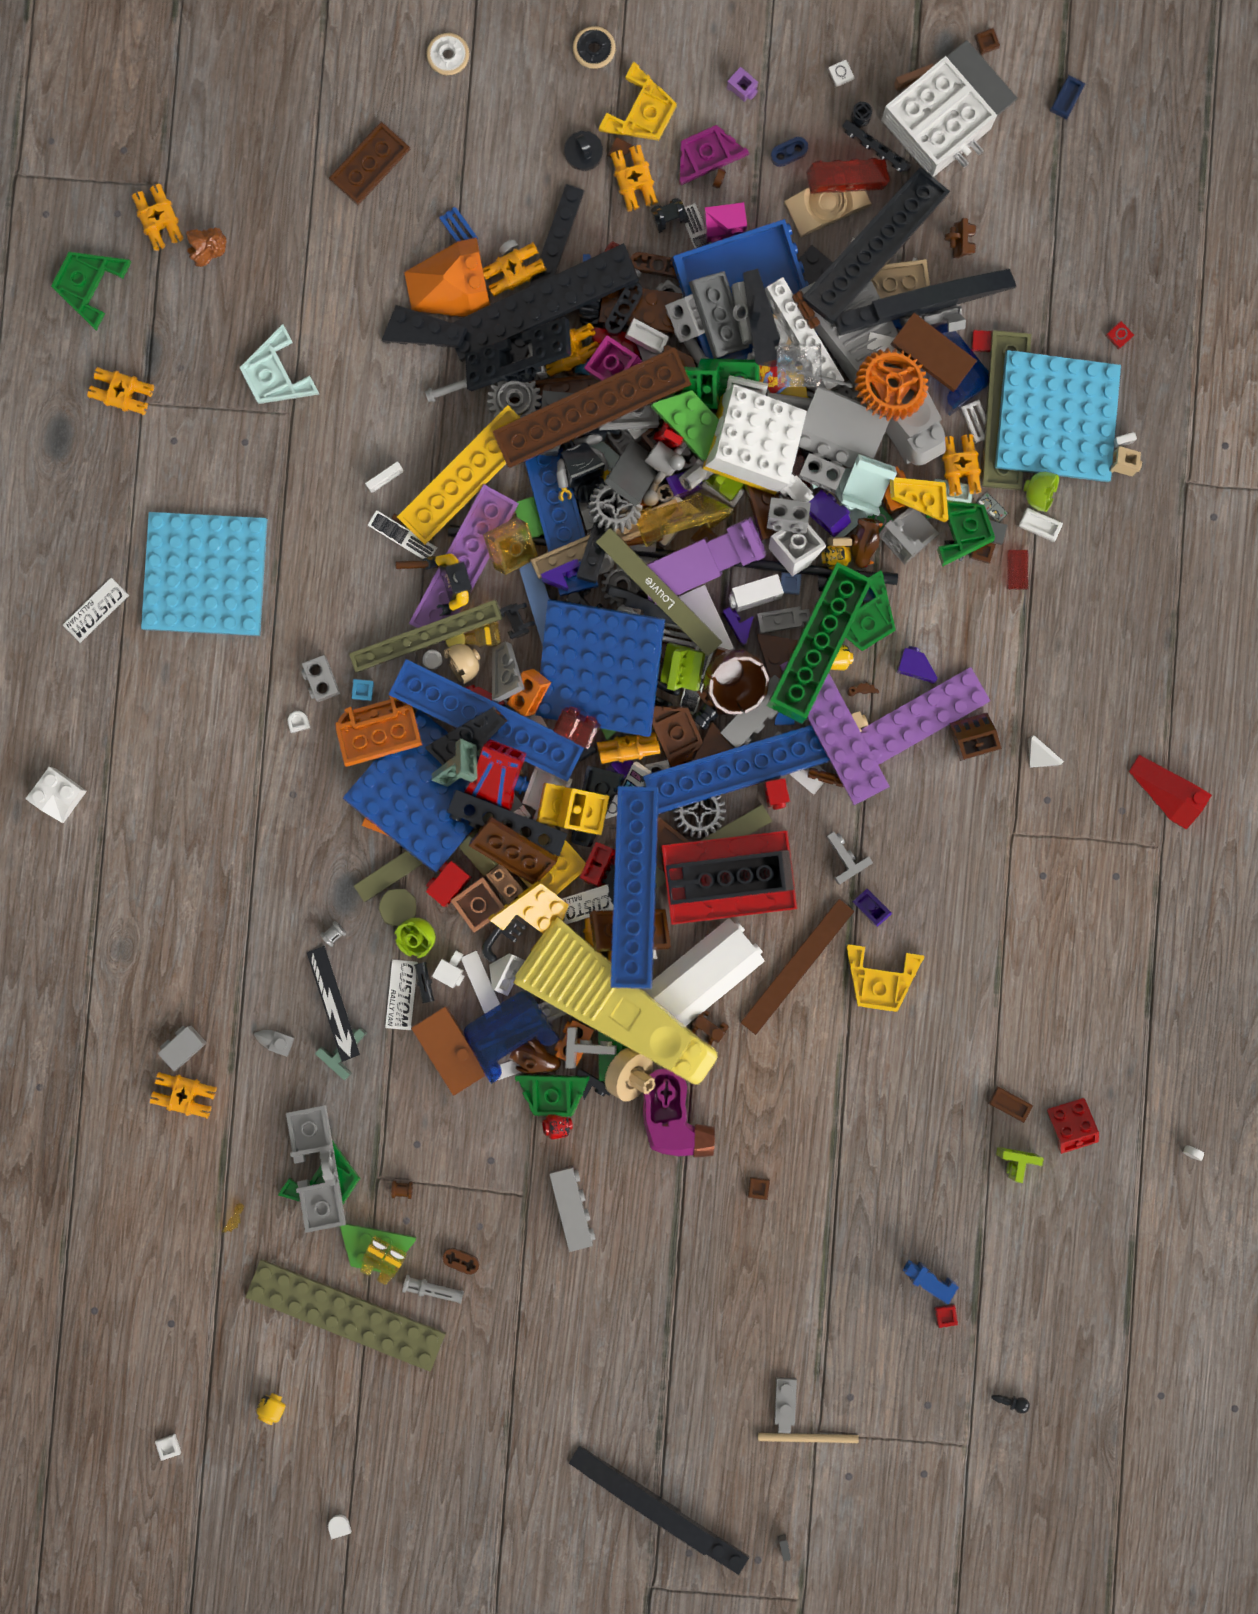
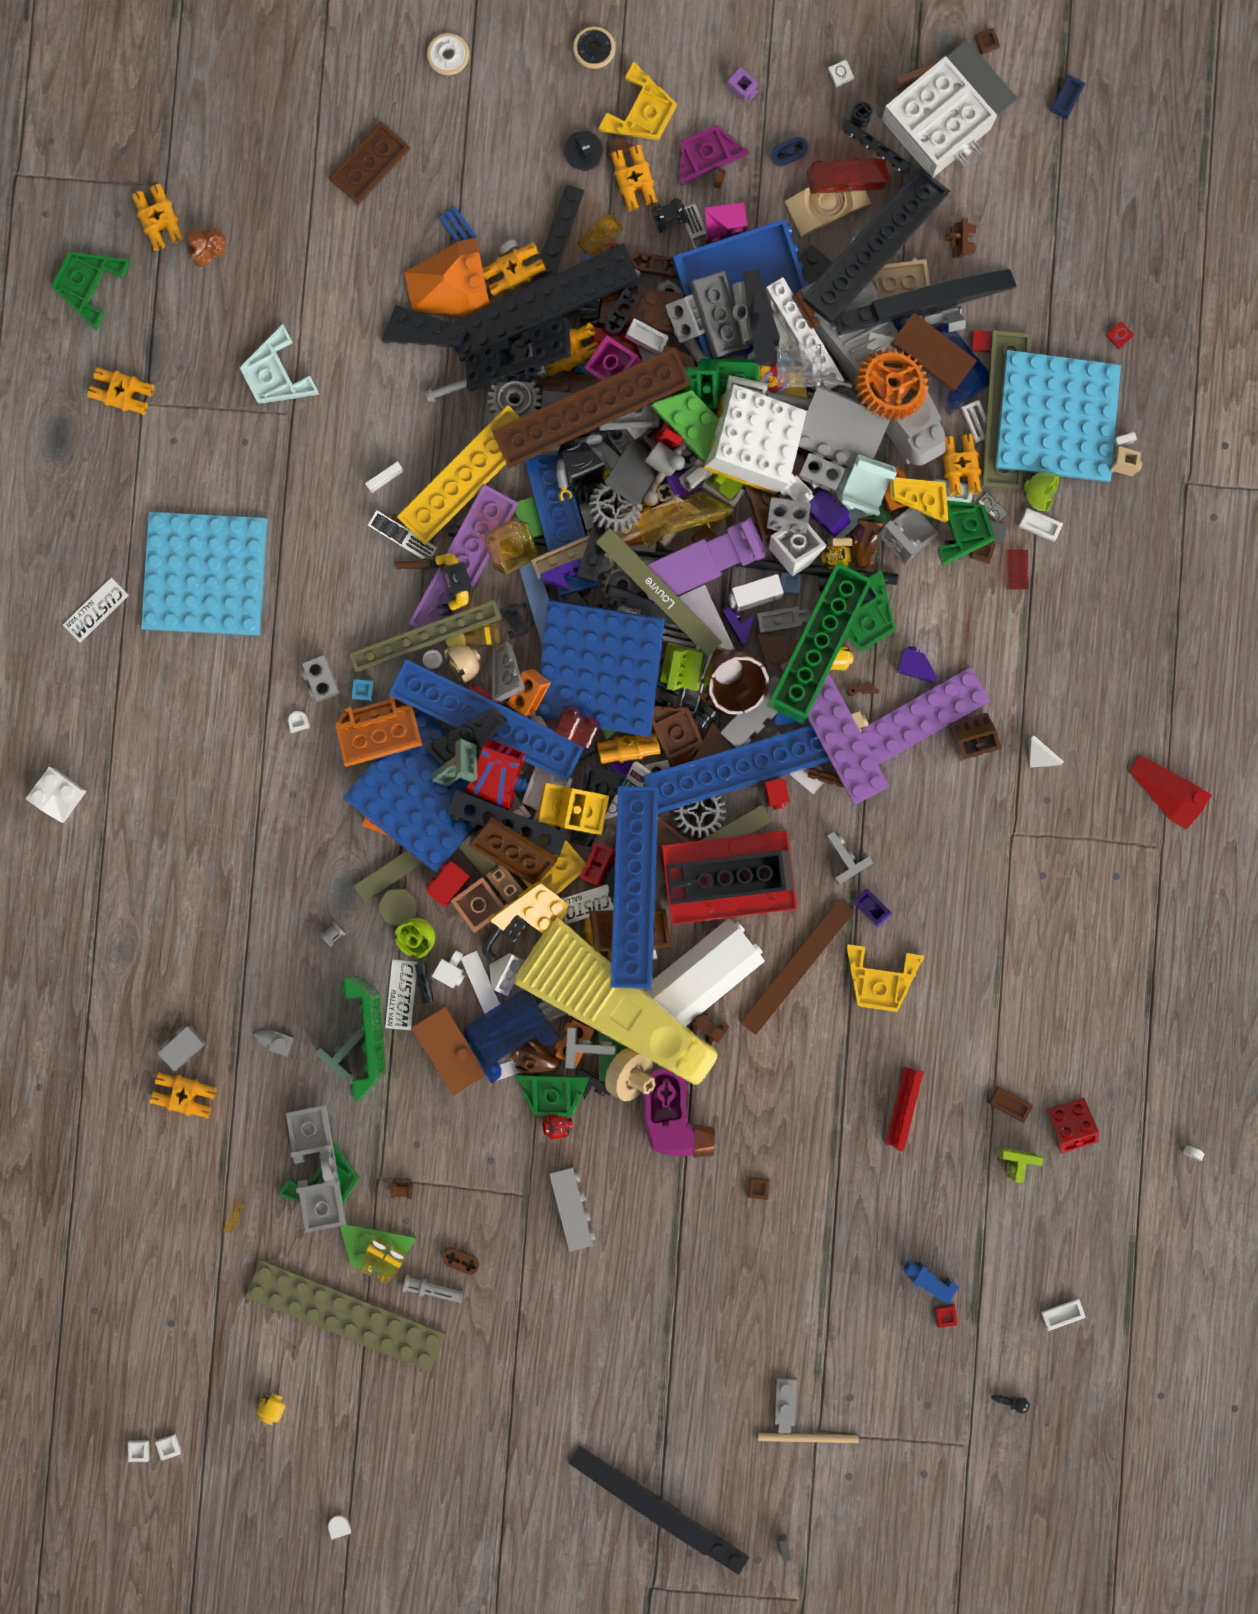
black sticker [306,945,360,1062] -> none
none -> white tile [128,1440,149,1462]
none -> green slope [341,976,386,1101]
none -> clear yellow slope [577,214,624,256]
none -> red fence [885,1066,924,1152]
none -> white tile [1041,1298,1086,1331]

